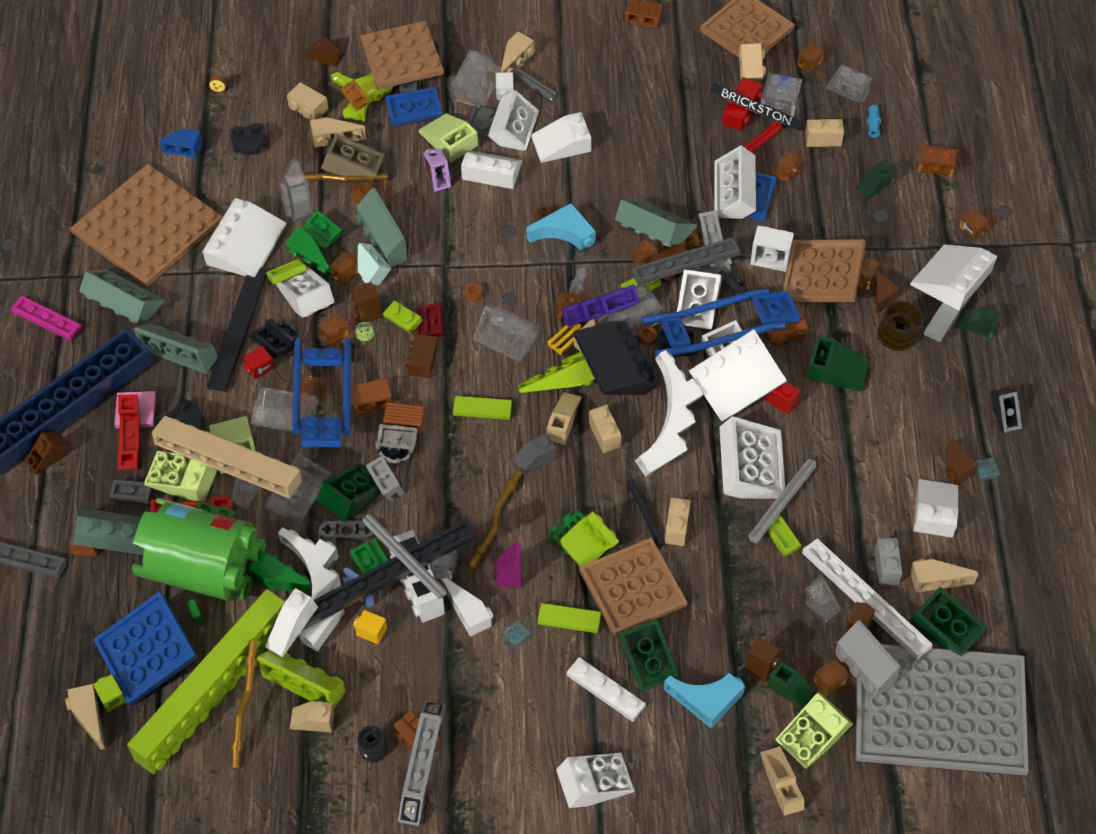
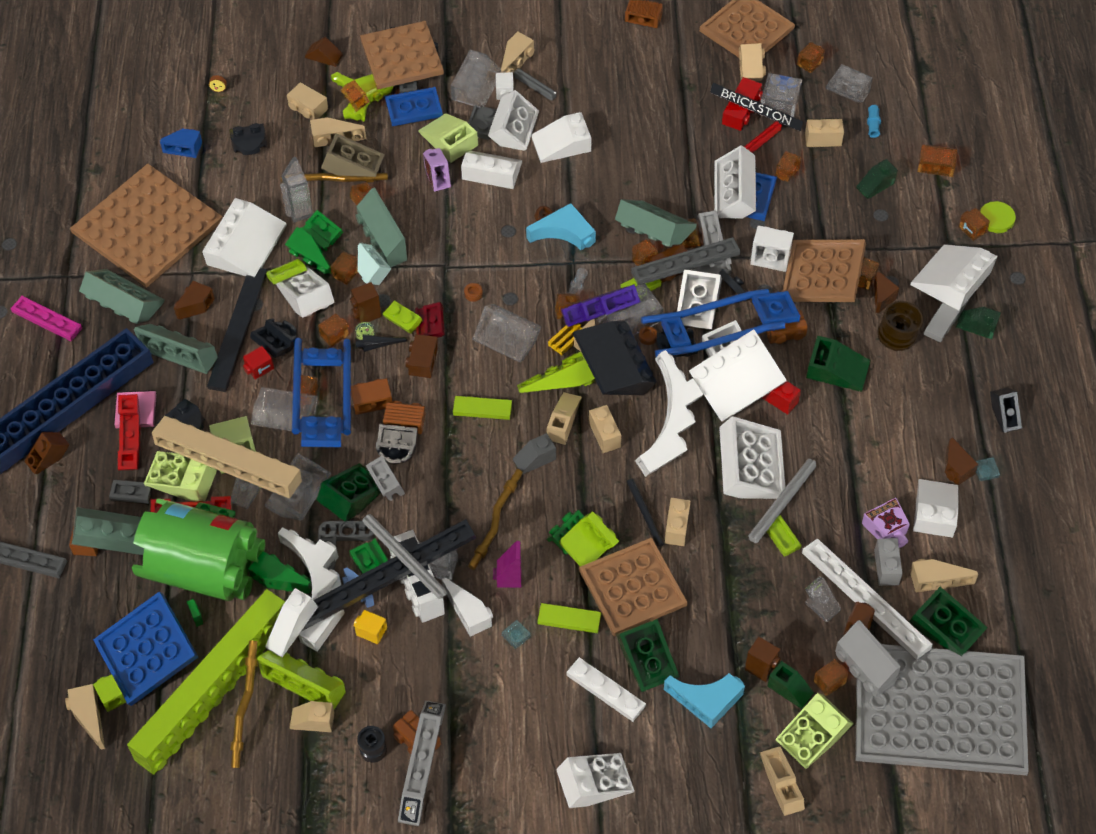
none -> reddish brown slope [174,281,215,320]
none -> black piece [355,334,407,352]
none -> lavender torso [862,498,909,548]
none -> lime tile [979,201,1016,233]

